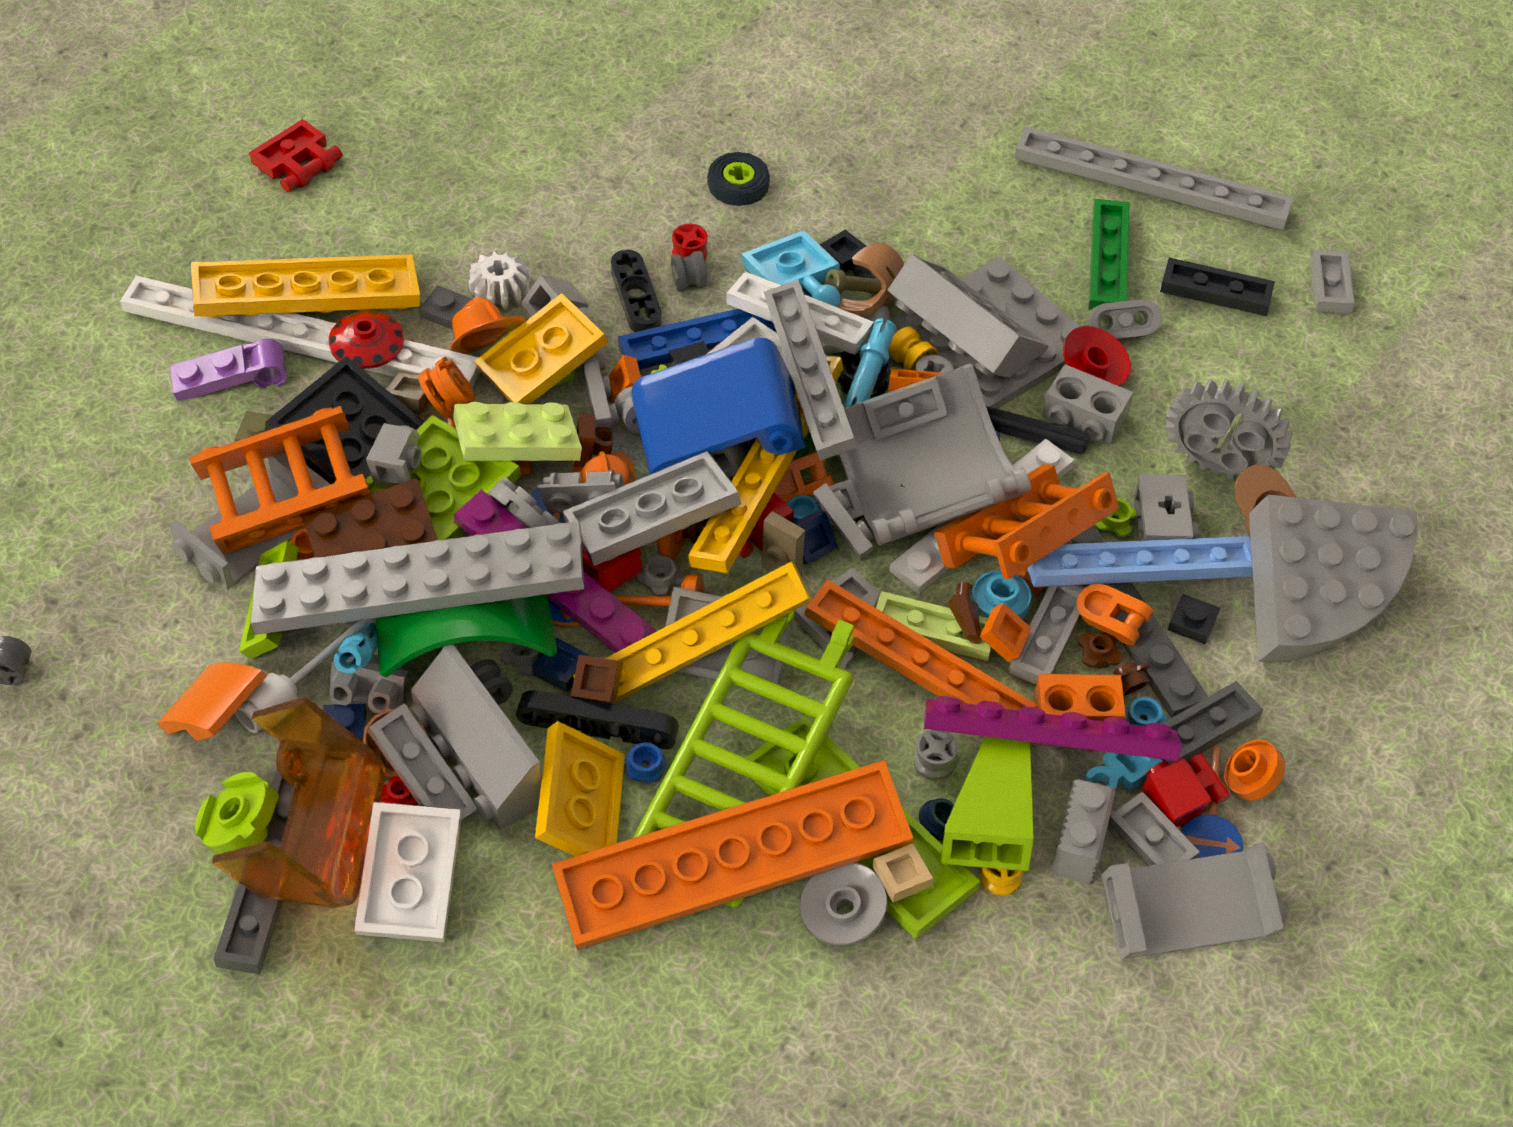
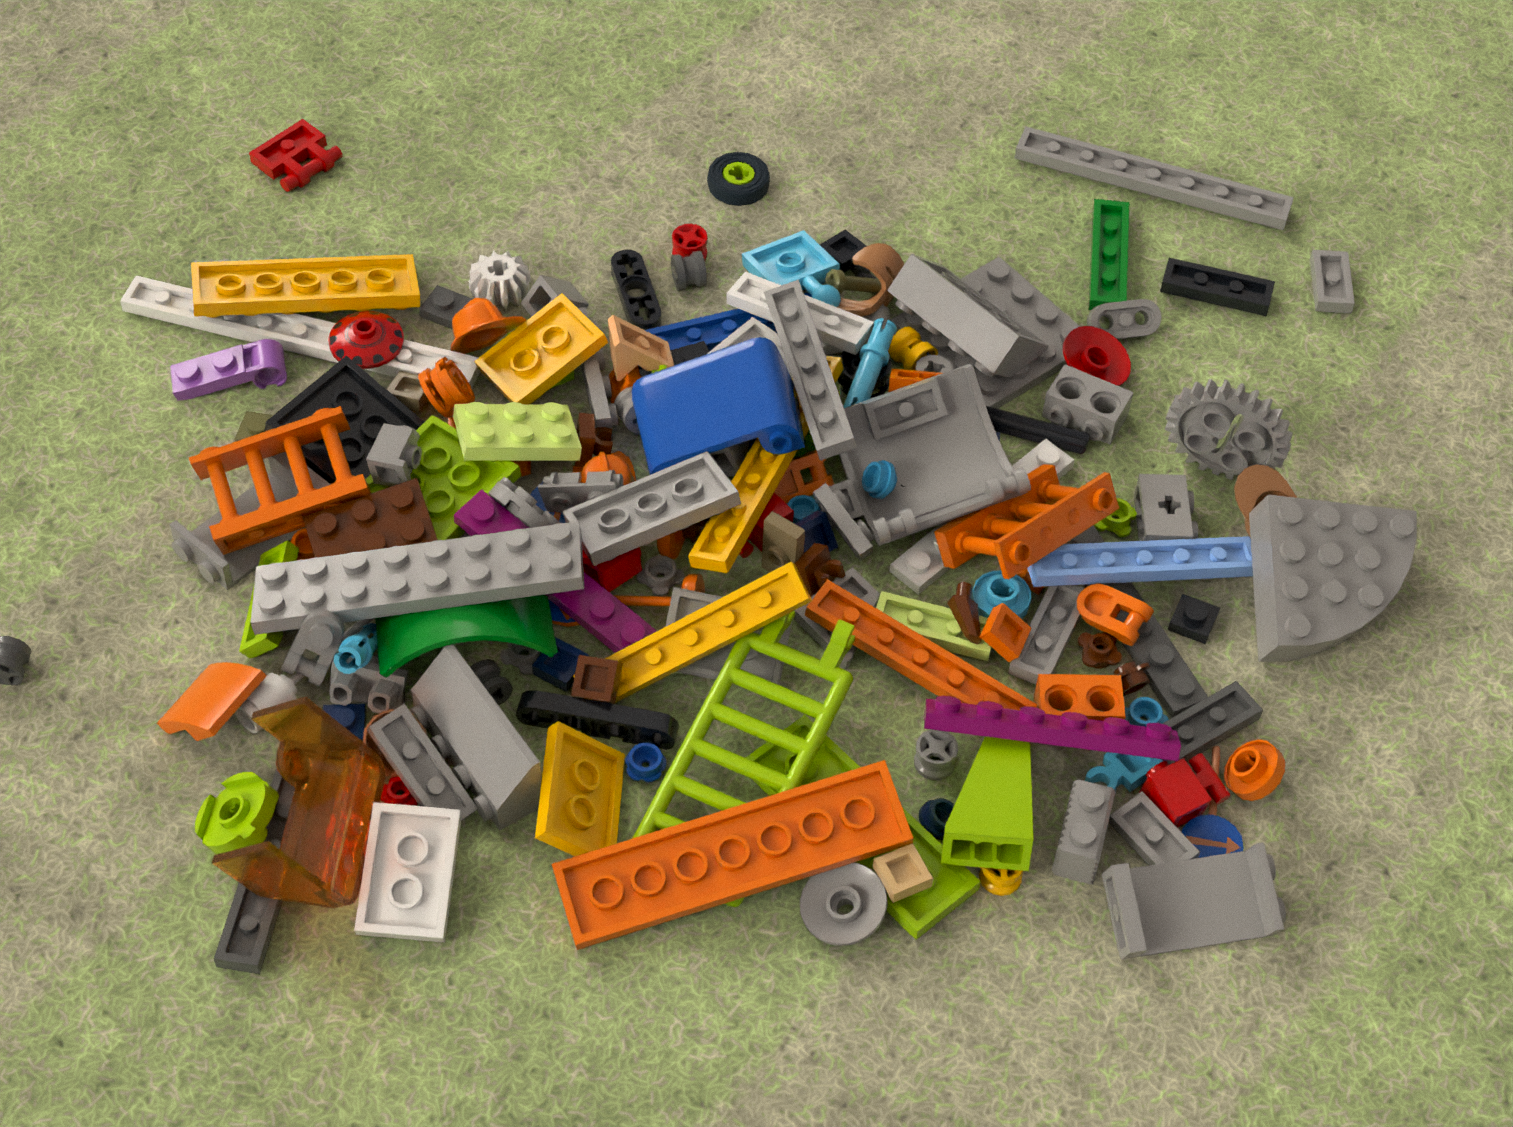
none -> light grey plate [281,609,345,686]
none -> light nougat slope [608,315,674,381]
none -> reddish brown tile [794,543,846,597]
none -> dark azure plate [862,460,897,499]

